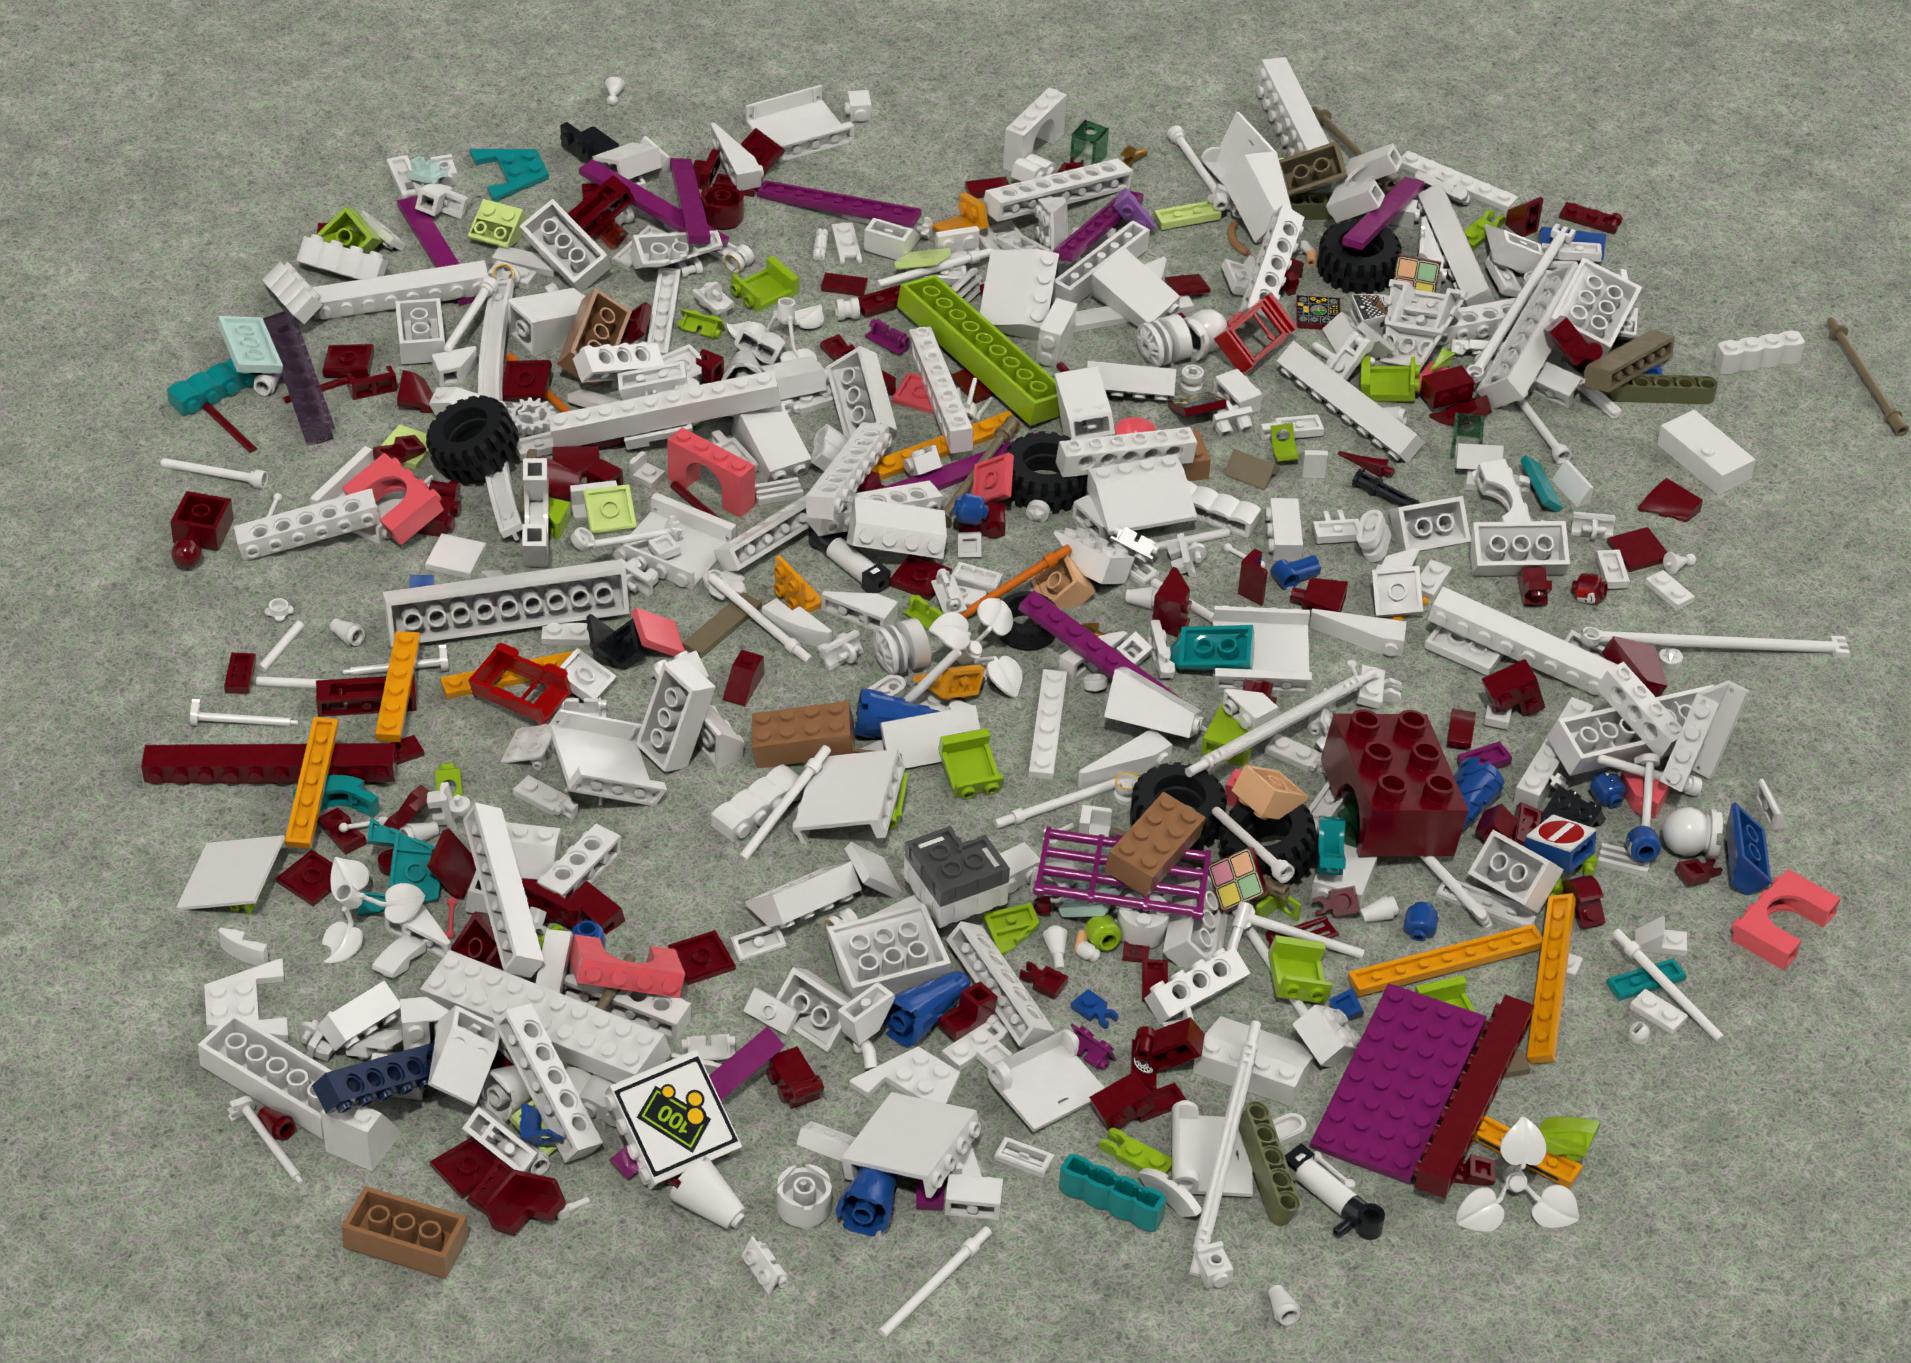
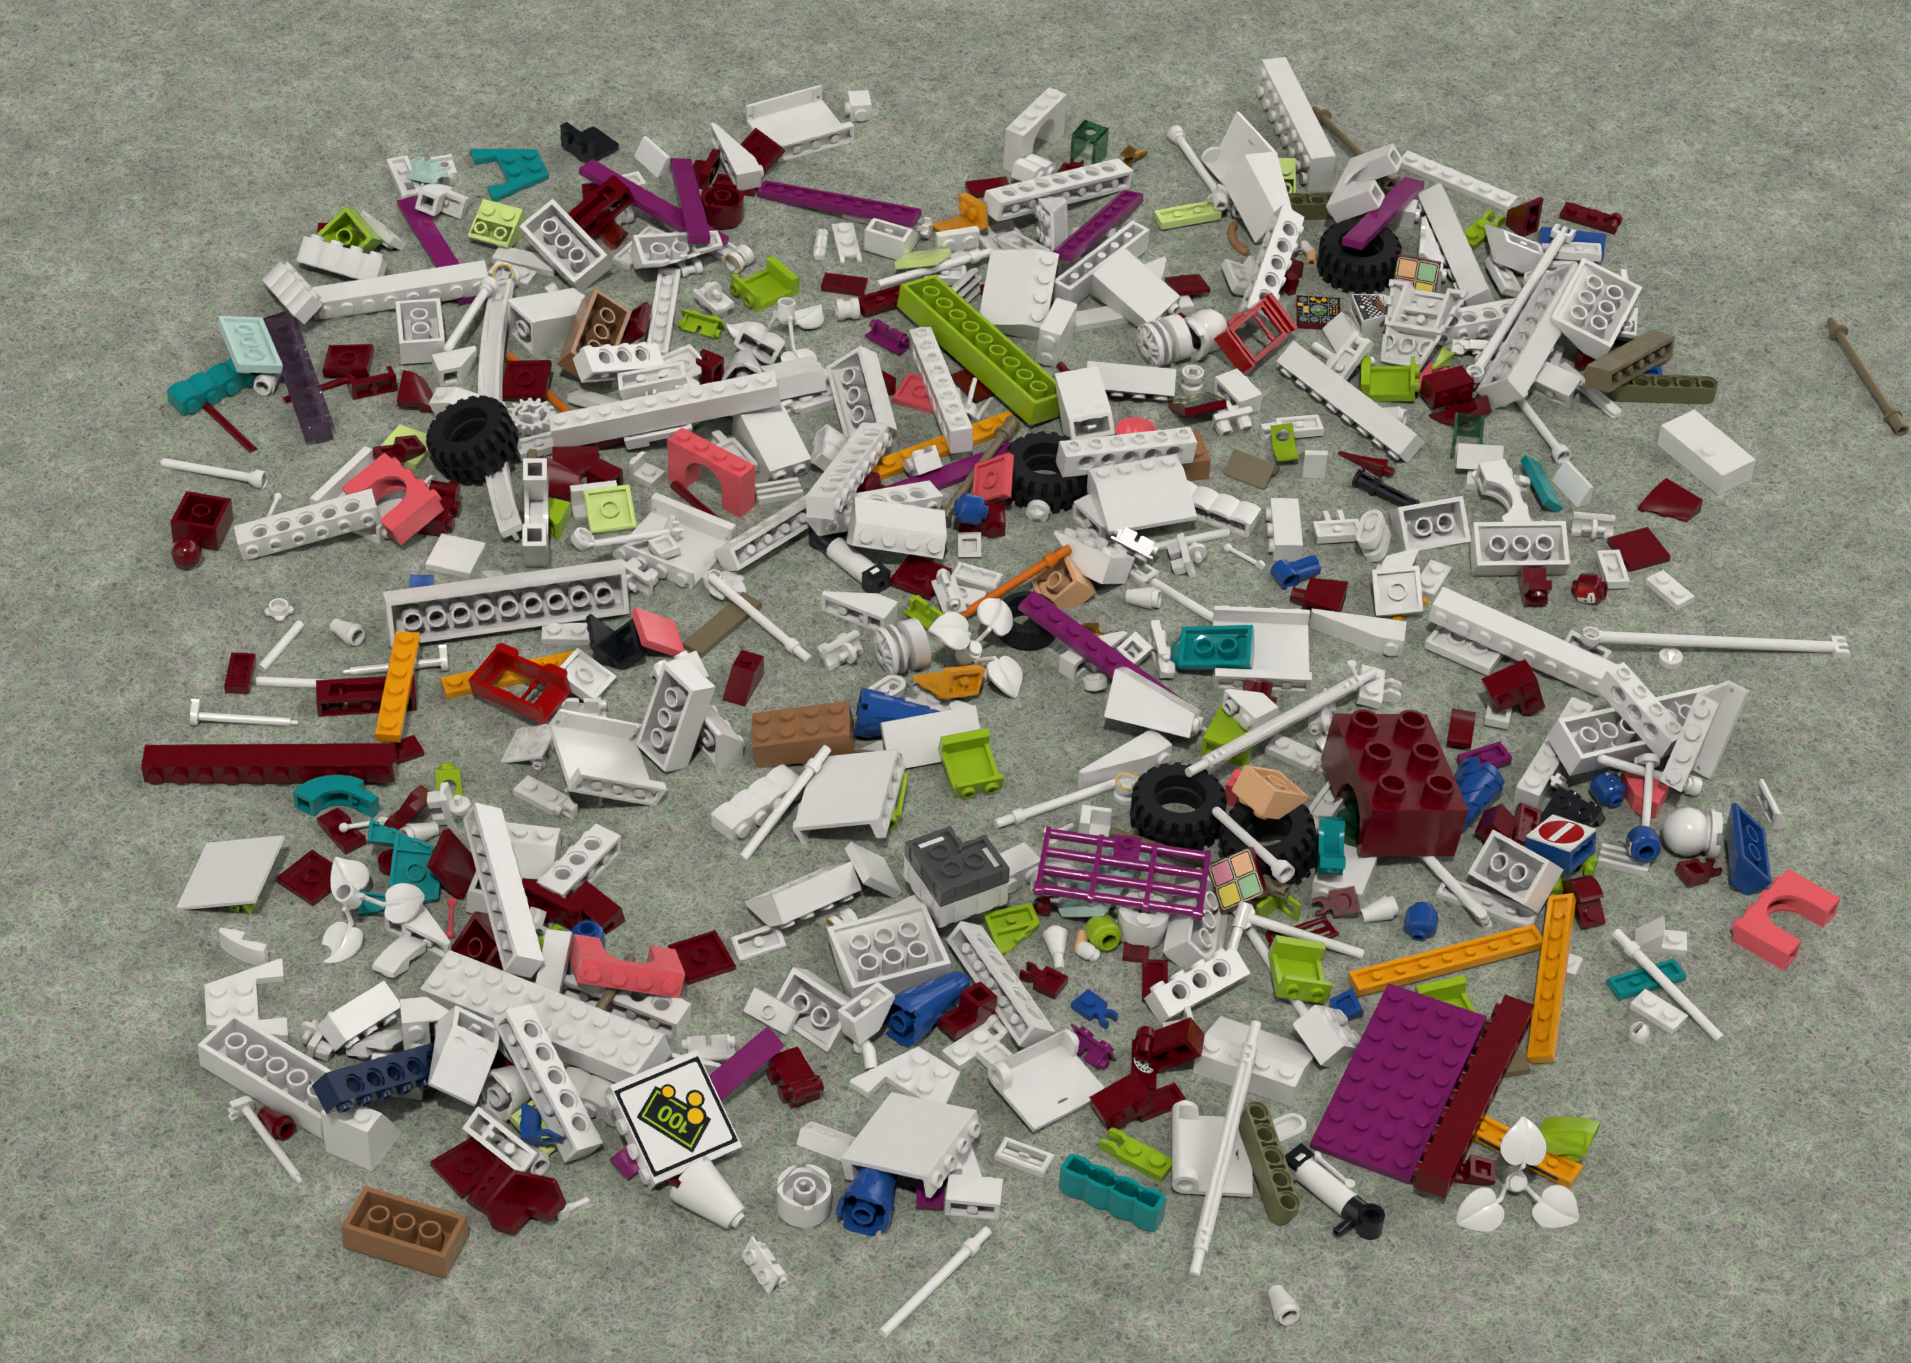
light orange plate [284,717,339,849] -> none
white brick [592,142,662,179] -> none
white piece [605,77,625,106] -> none
white slope [762,598,832,647] -> none
light orange bracket [773,555,821,613] -> none
dark red slope [820,334,856,362] -> none
white bar [904,647,962,703] -> none
white plate [1028,669,1067,779] -> none
medium nougat brick [1104,792,1206,897] -> none
medium lavender bracket [1114,188,1156,231] -> none
white tile [1138,1168,1202,1217] -> none
dark red slope [1152,567,1192,638] -> none
white brick [1195,1241,1234,1288] -> none
dark red panel [1238,548,1268,606] -> none
dark tan slope [1279,141,1348,197] -> none
white slope [1356,321,1396,359] -> none
white hinge [1414,170,1472,206] -> none
dark red hinge [1544,315,1603,366] -> none
slope [1602,636,1668,697] -> none
white piece [1663,552,1696,575] -> none
white brick [1714,330,1805,374] -> none

